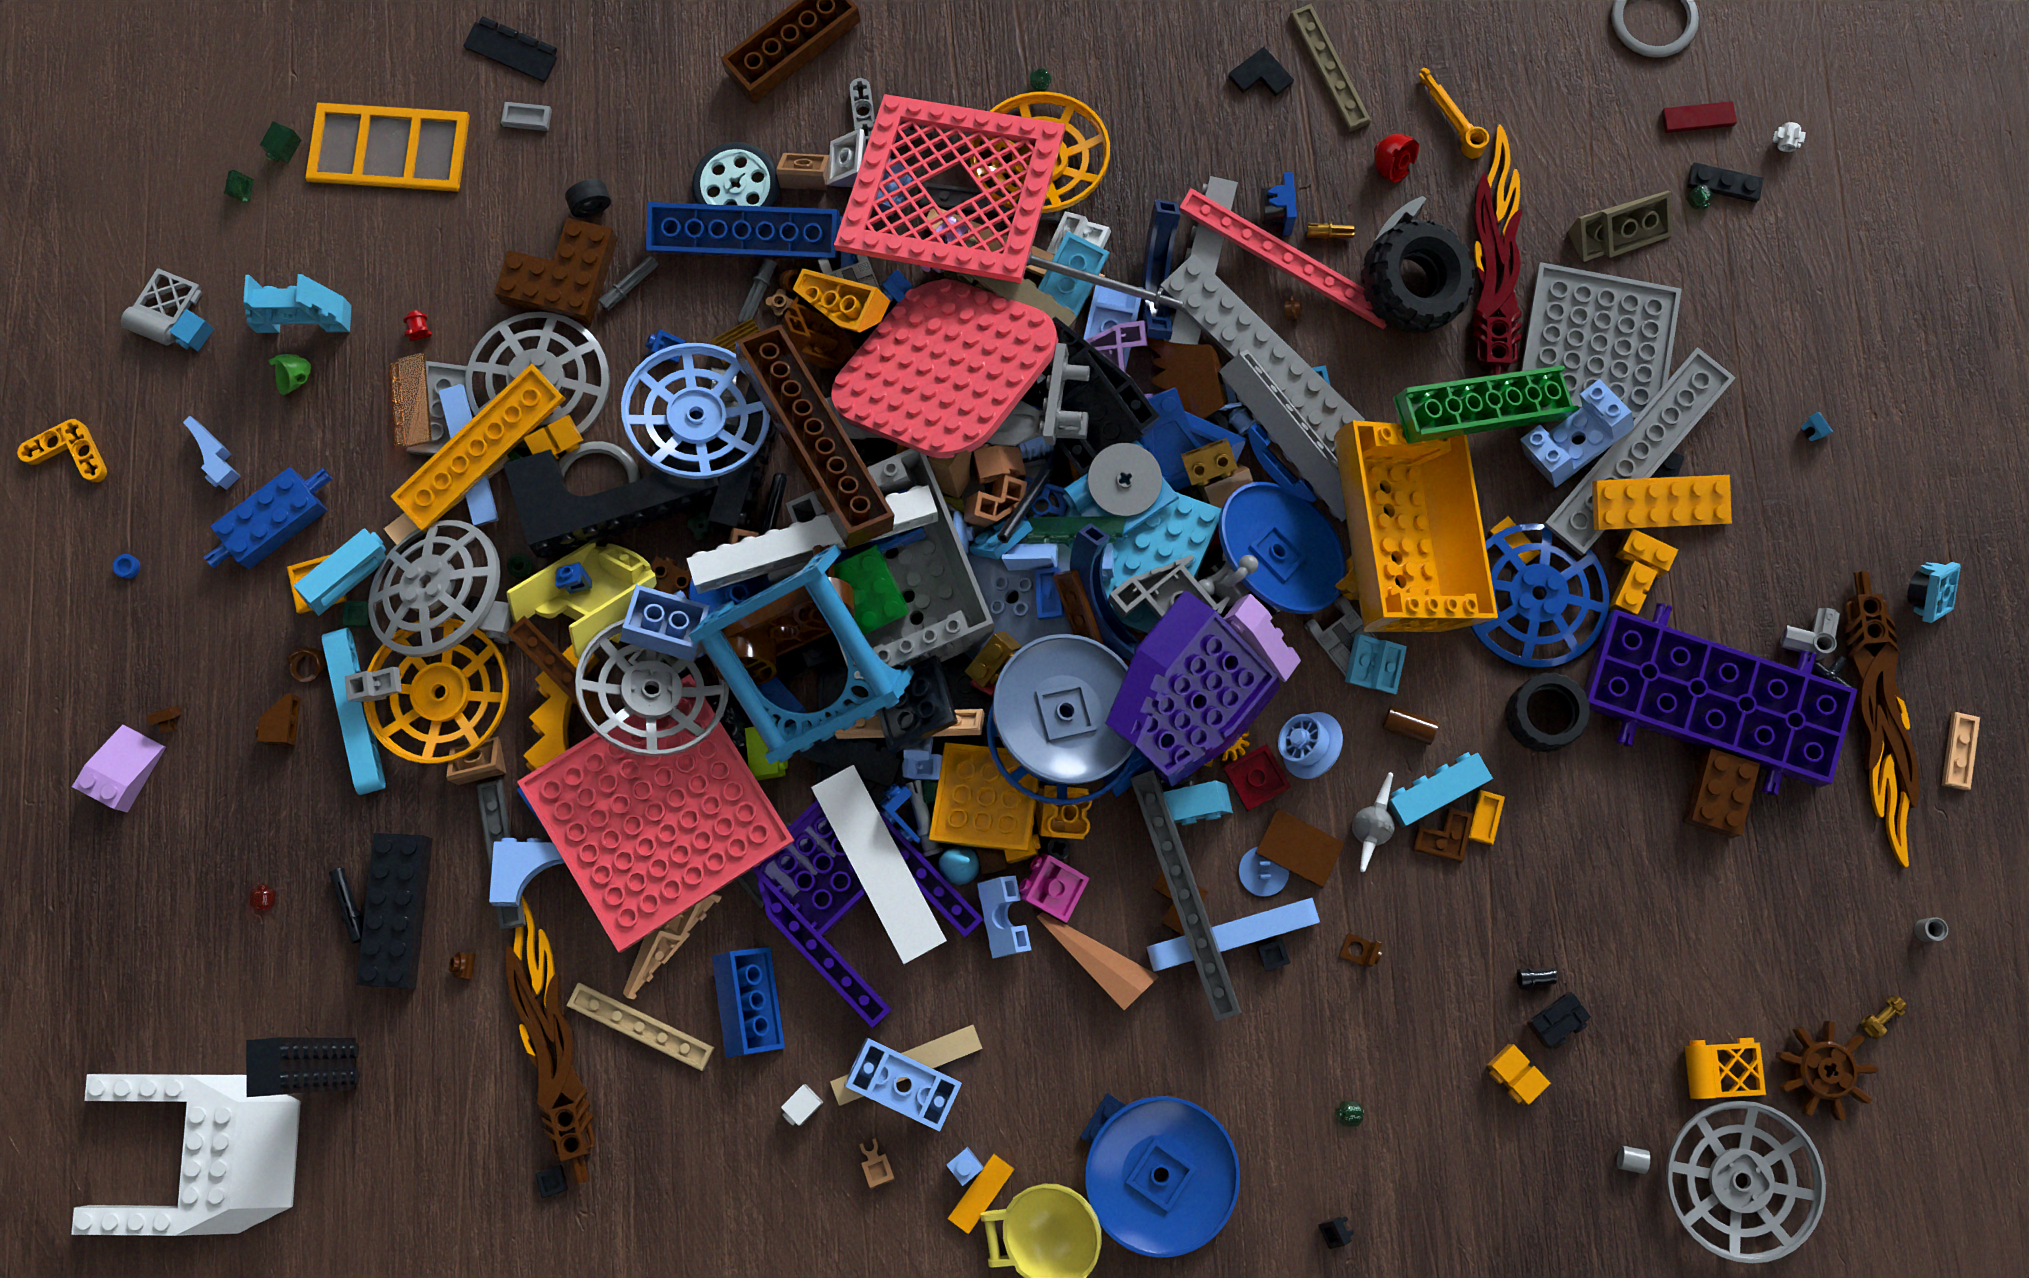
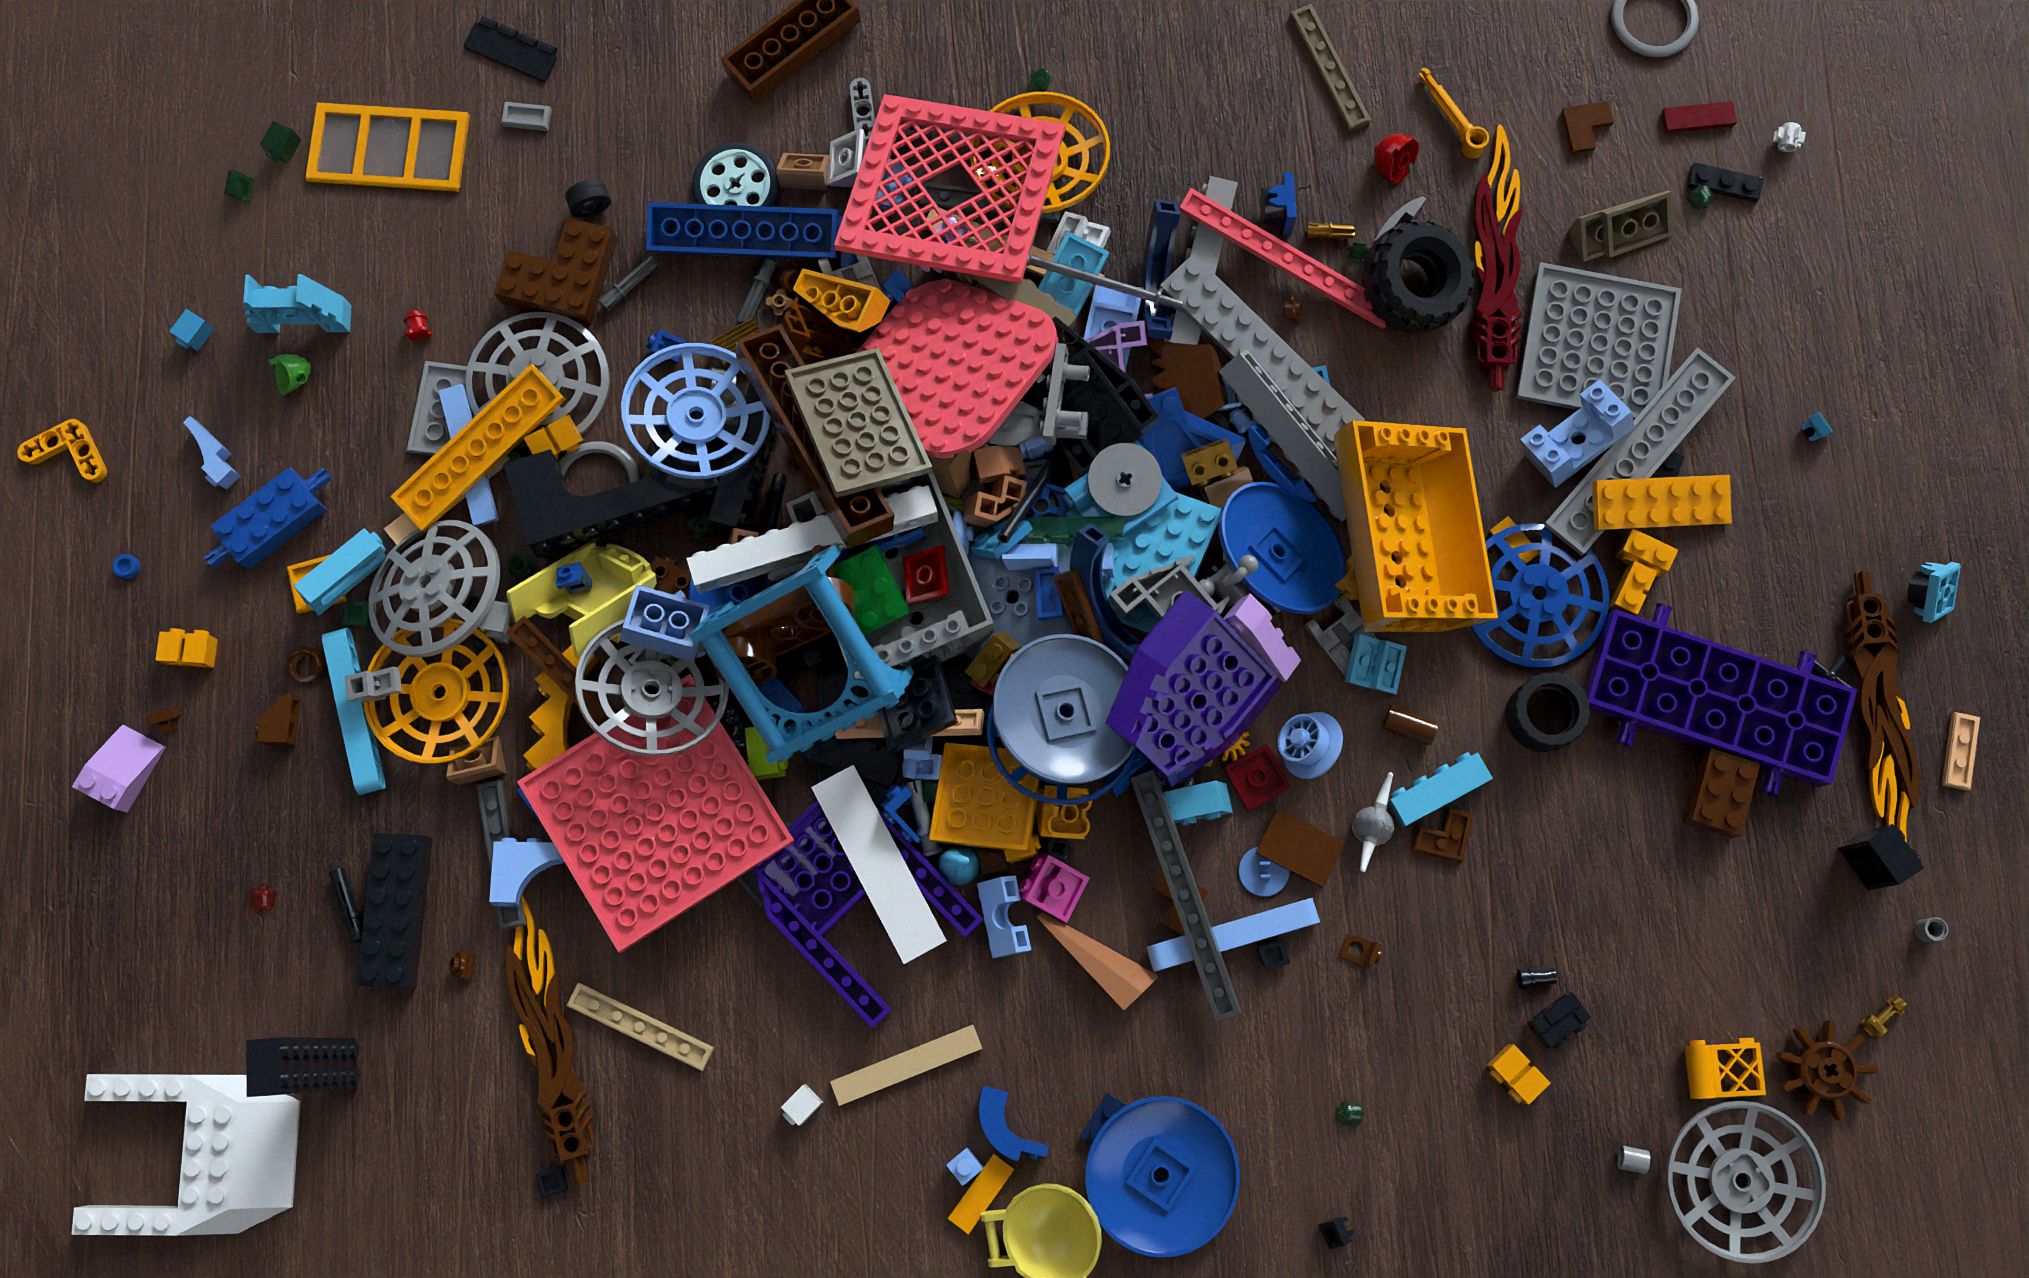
light grey piece [121,268,202,346] -> none
clear orange windscreen [389,352,432,448] -> none
light nougat wedge [623,892,721,999] -> none
blue slope [712,947,785,1058] -> none
light blue plate [844,1037,962,1131] -> none
medium nougat plate [859,1139,895,1189] -> none
black tile [1228,47,1294,97] -> none
green tile [1393,365,1579,444] -> none
light orange tile [1468,790,1505,845] -> none
light grey piece [1780,608,1840,660] -> none
none -> light orange piece [155,628,218,668]
none -> dark tan plate [784,347,932,498]
none -> red slope [902,545,949,605]
none -> blue arch [979,1086,1049,1161]
none -> clear green plate [1347,243,1369,260]
none -> reddish brown tile [1561,101,1614,154]
none -> black brick [1838,824,1924,890]

